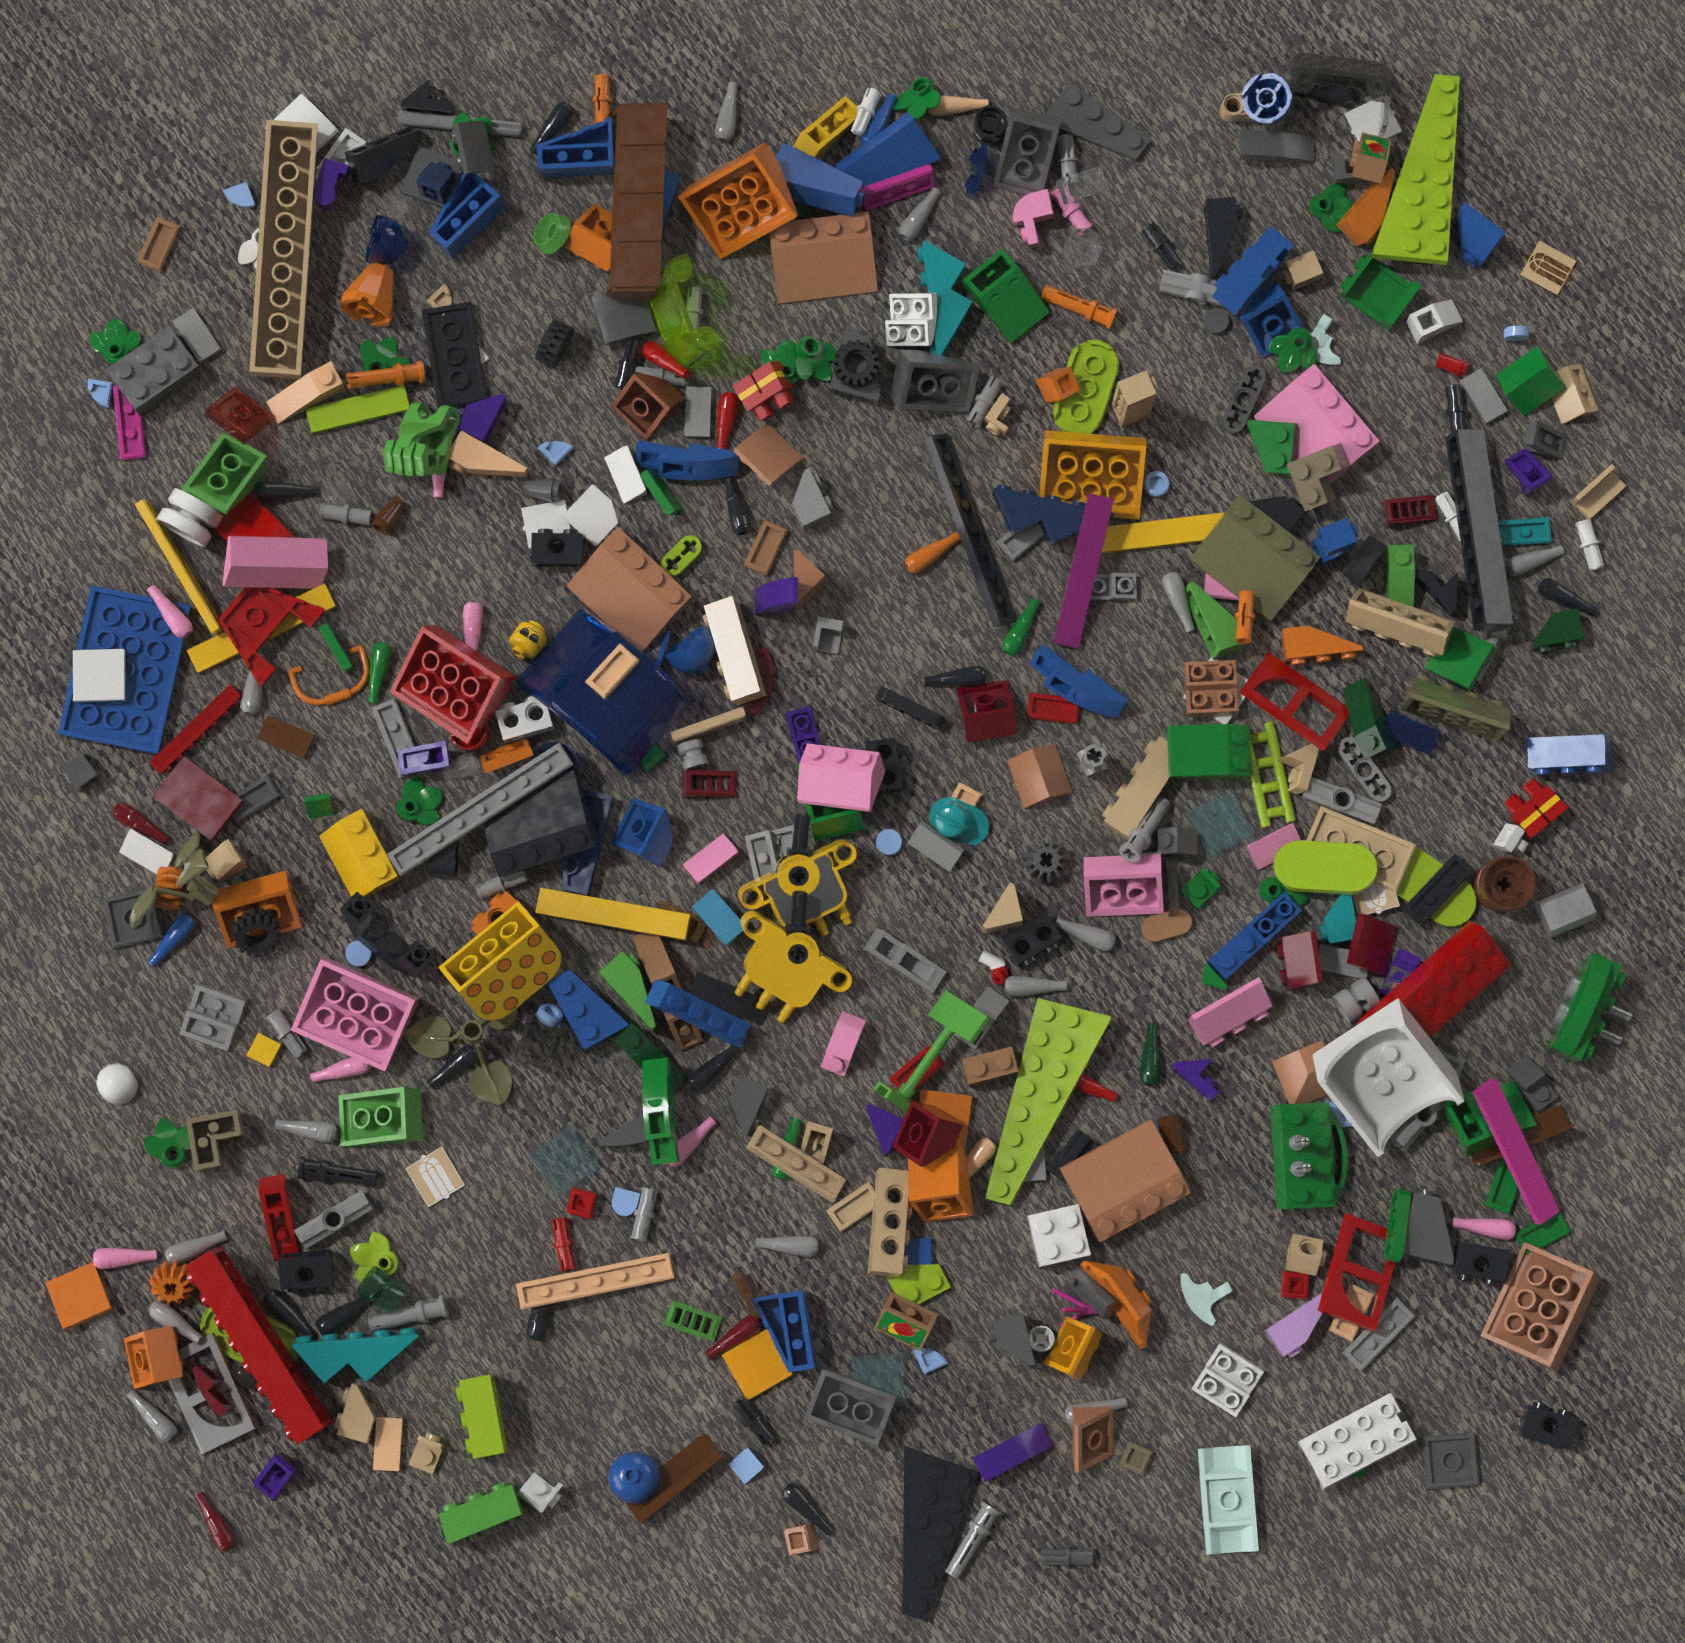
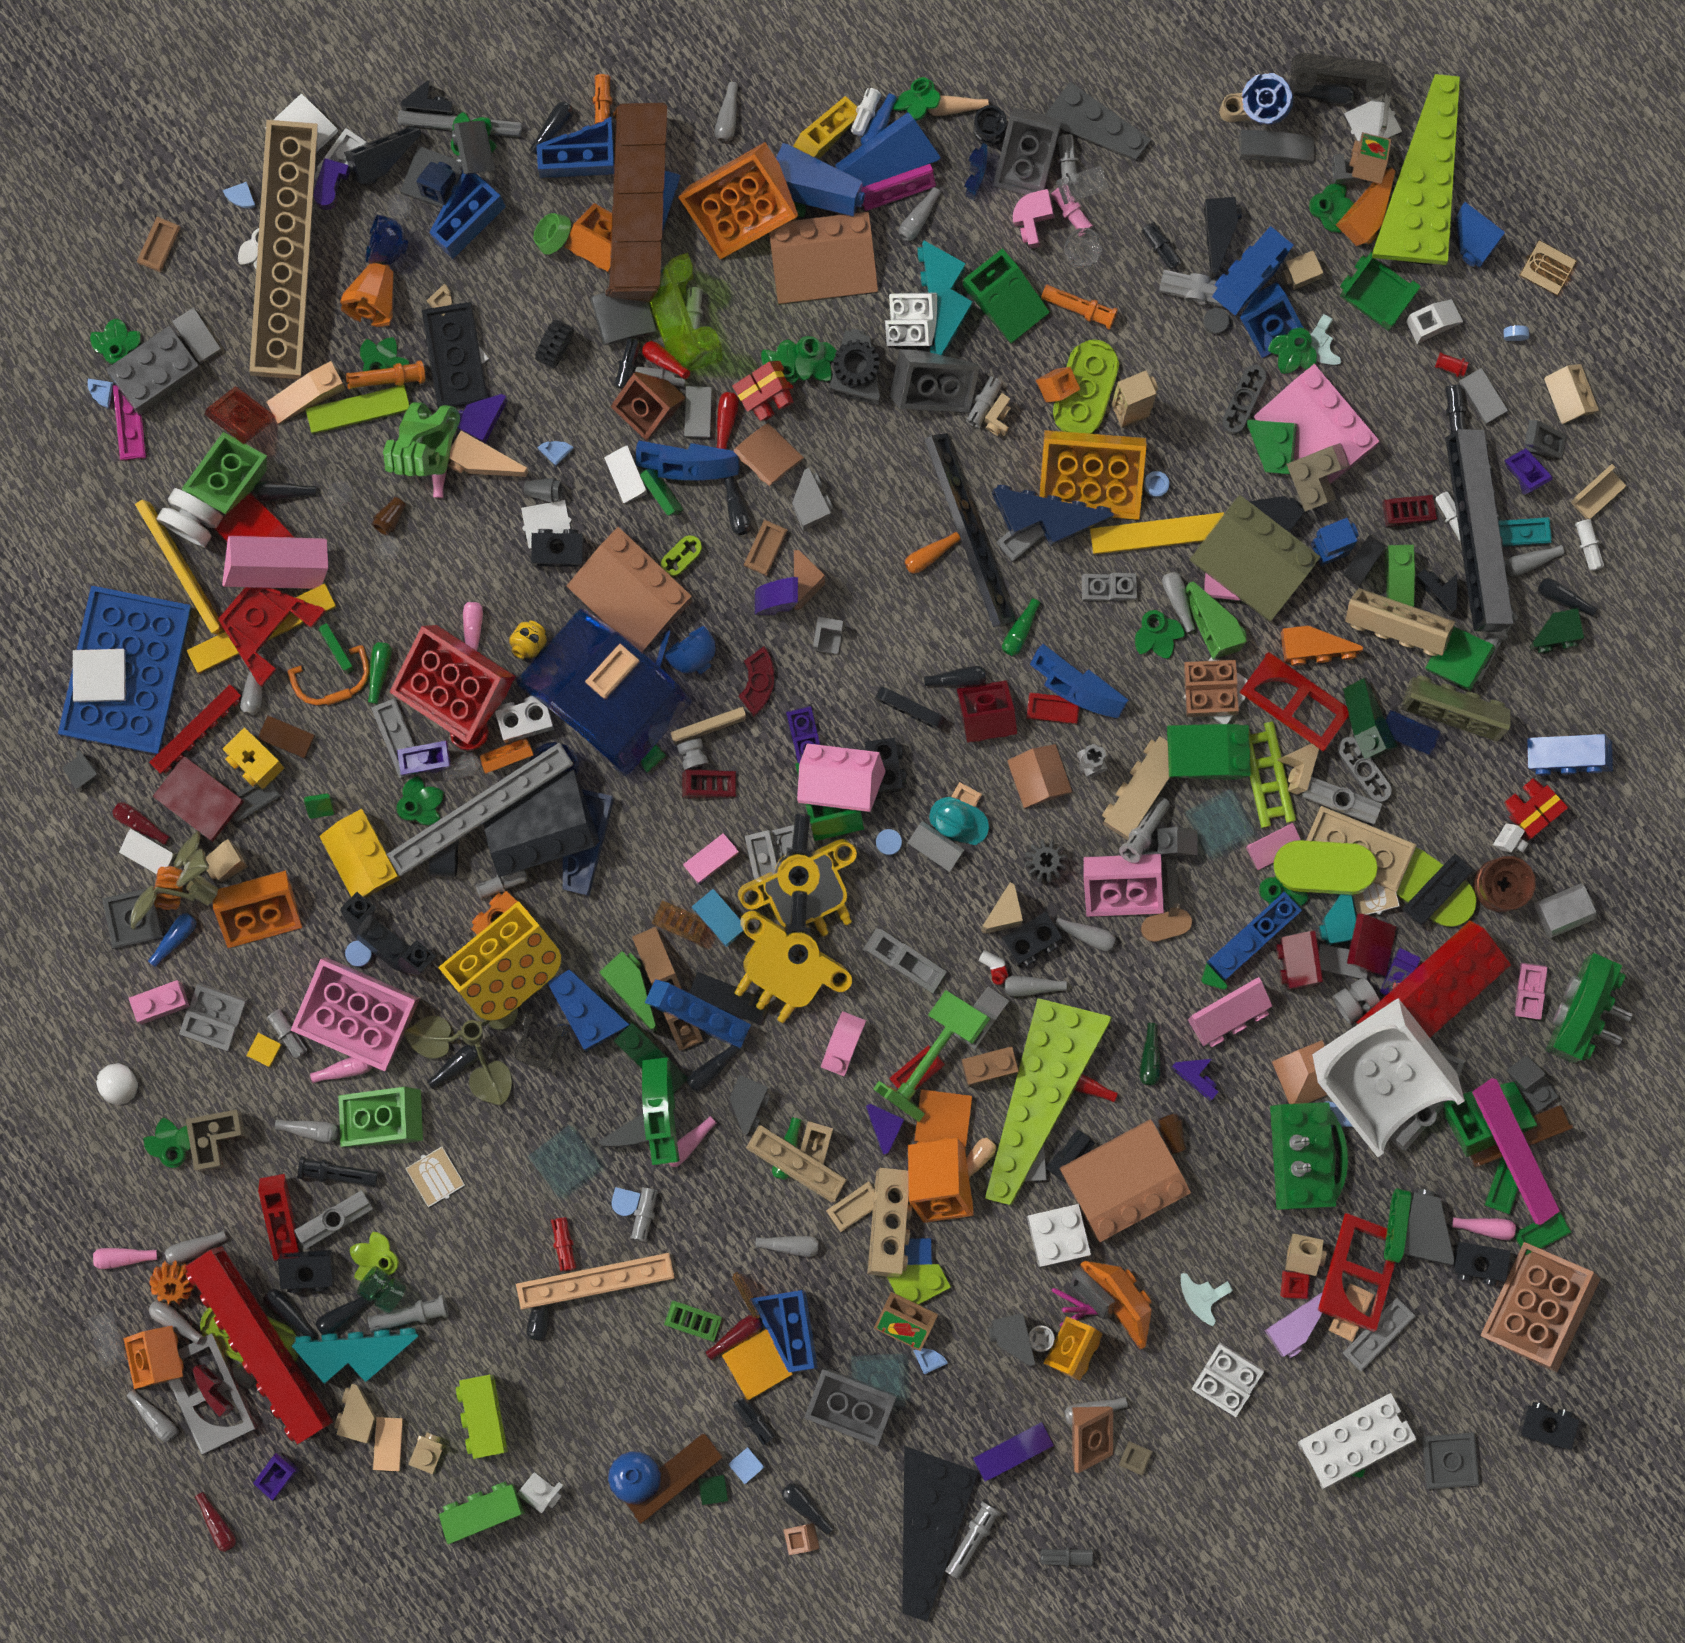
orange tile [46,1262,113,1331] -> none
bright pink piece [147,584,193,638] -> none
black tyre [233,908,281,957] -> none
light grey pin [319,503,373,526] -> none
yellow tile [535,888,691,941] -> none
light blue tile [536,1003,563,1027] -> none
white sticker [563,485,618,546] -> none
red tile [566,1187,598,1219] -> none
blue slope [610,798,673,867] -> none
brick [703,596,766,705] -> none
dark red slope [892,1100,963,1167] -> none
magenta tile [1053,493,1114,648] -> none
green bracket [1180,868,1221,909] -> none
light aqua piece [1198,1445,1259,1555] -> none
orange pin [1235,590,1255,644] -> none
green slope [1496,346,1567,416] -> none
none -> bright pink brick [129,980,190,1025]
none -> yellow brick [223,727,284,790]
none -> dark green tile [698,1475,728,1505]
none -> green plate [1135,610,1185,659]
none -> bright pink slope [1515,963,1548,1019]

